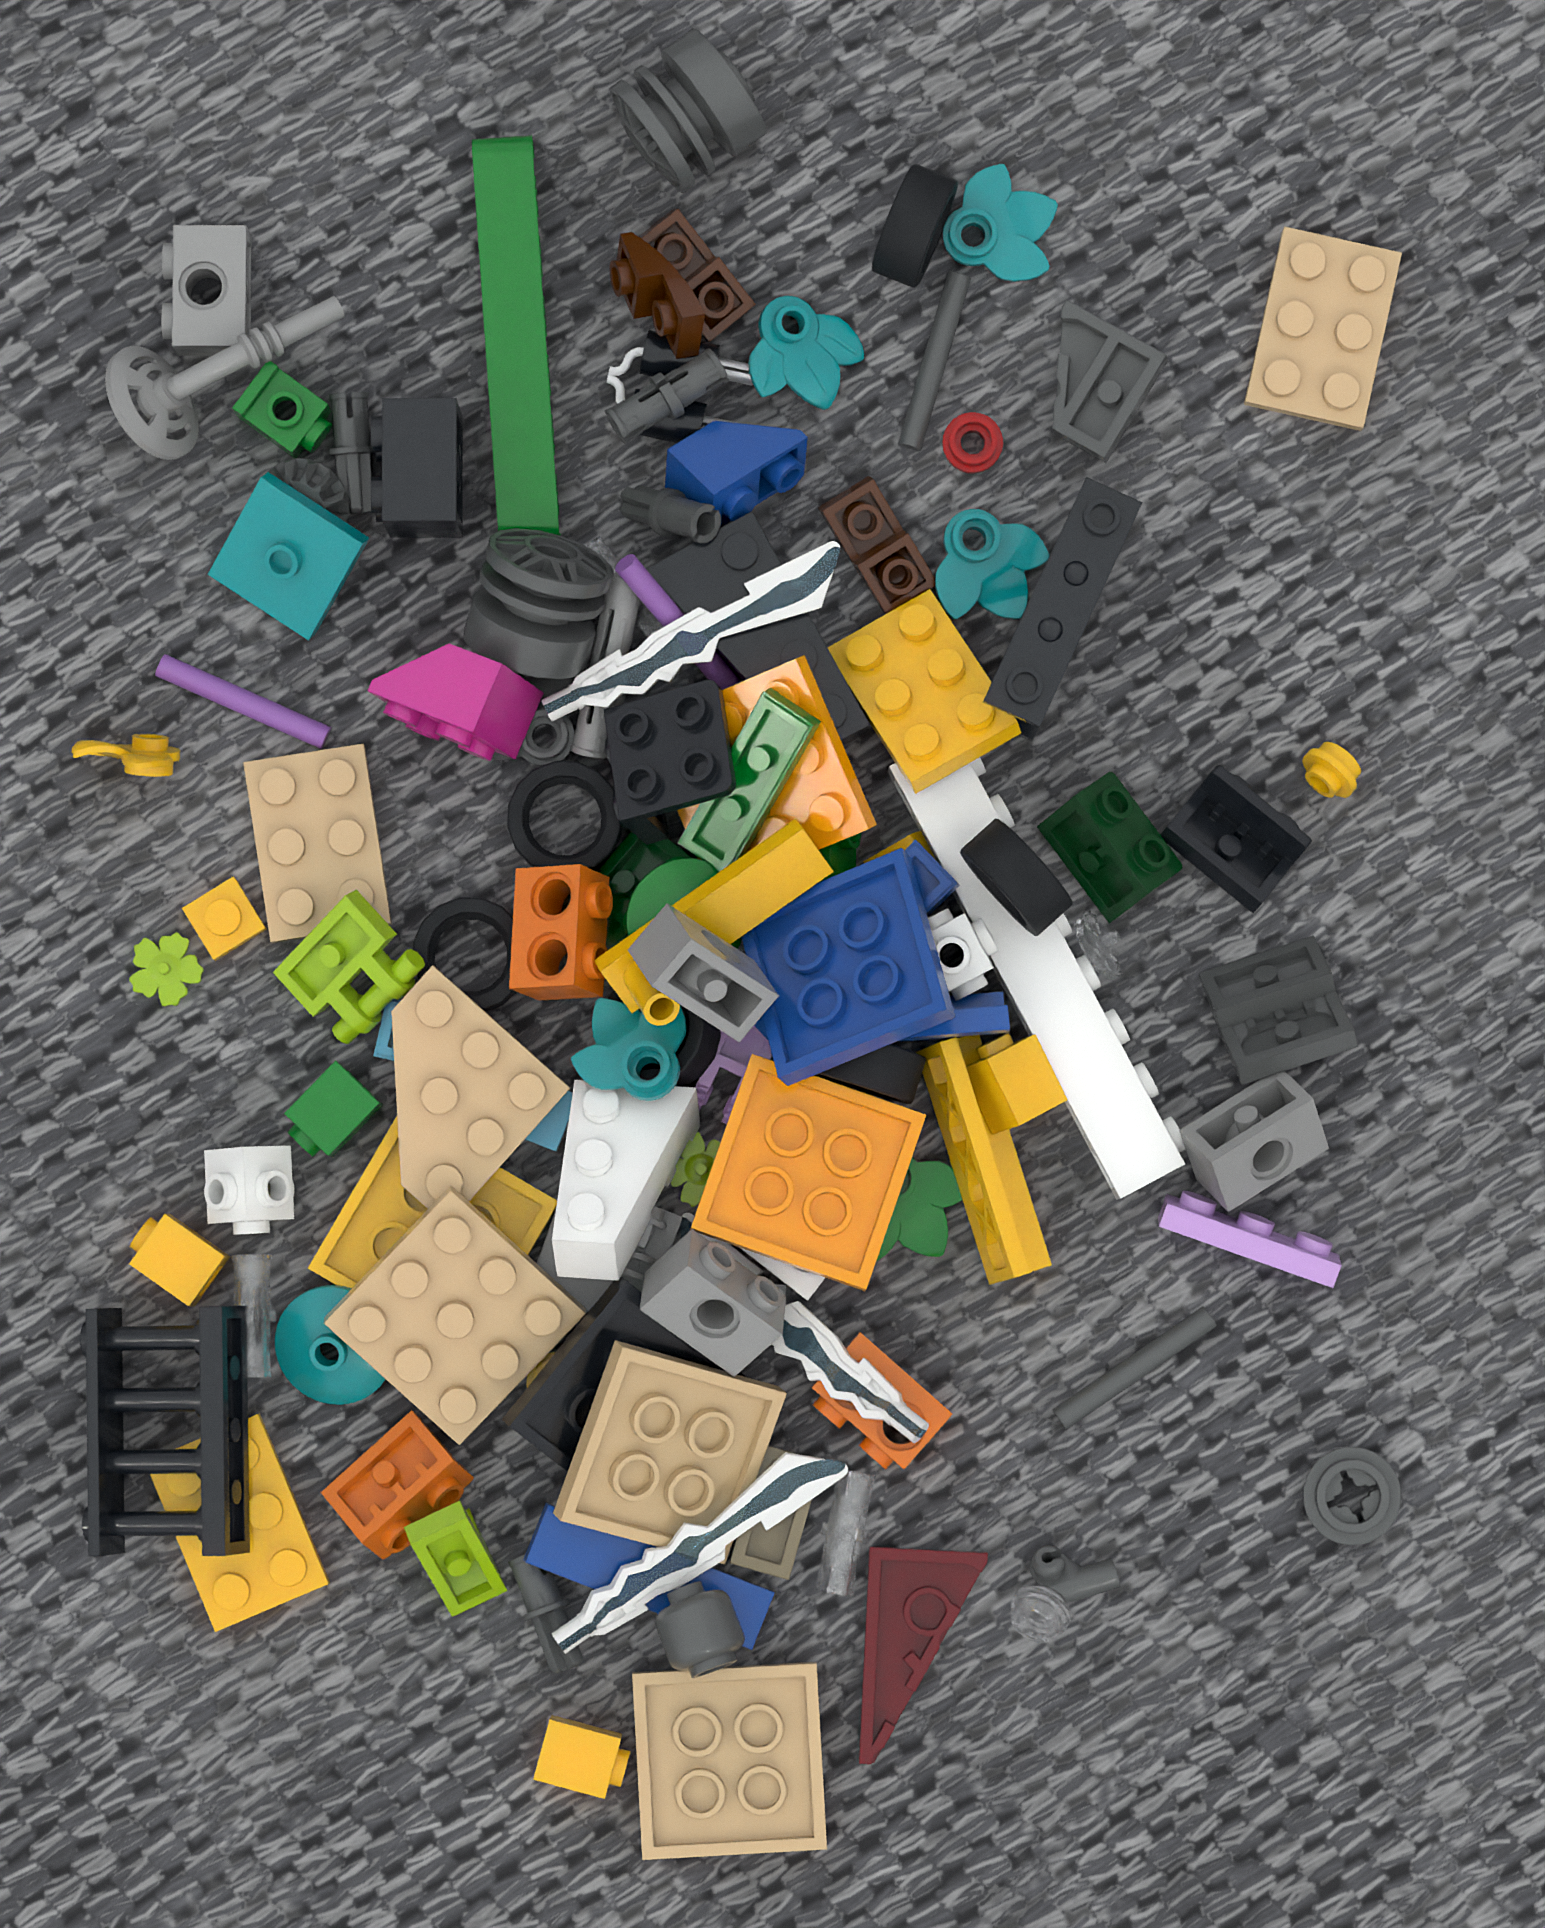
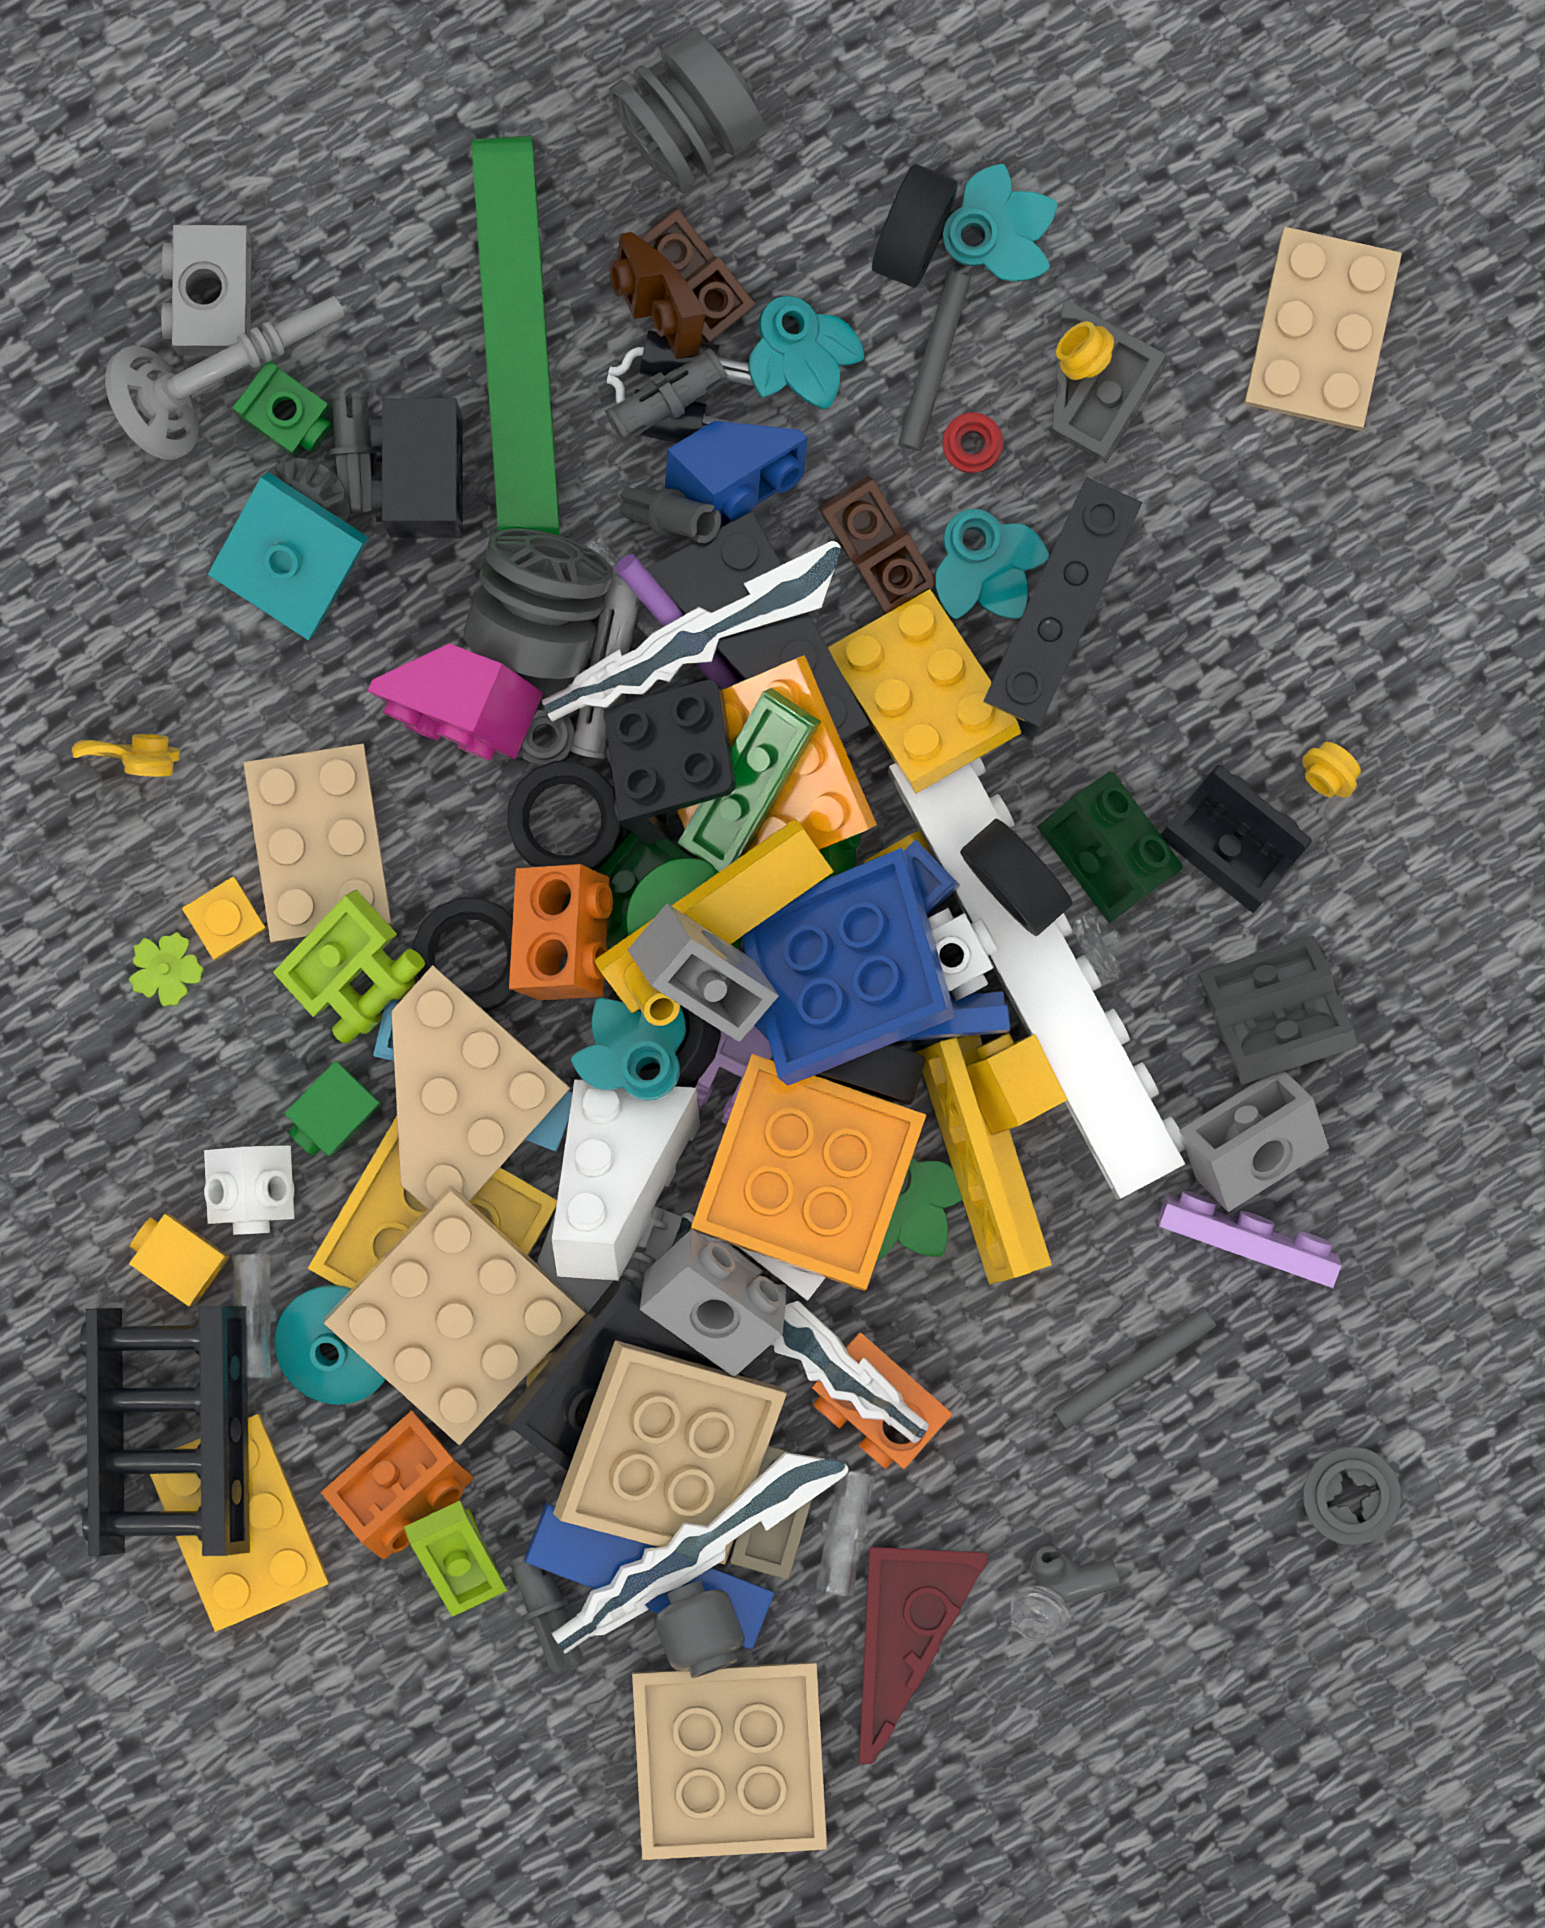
medium lavender bar [155,654,331,749] -> none
yellow brick [533,1715,630,1799] -> none
lime plant [670,1132,720,1207] -> none
none -> yellow plate [1056,321,1114,380]

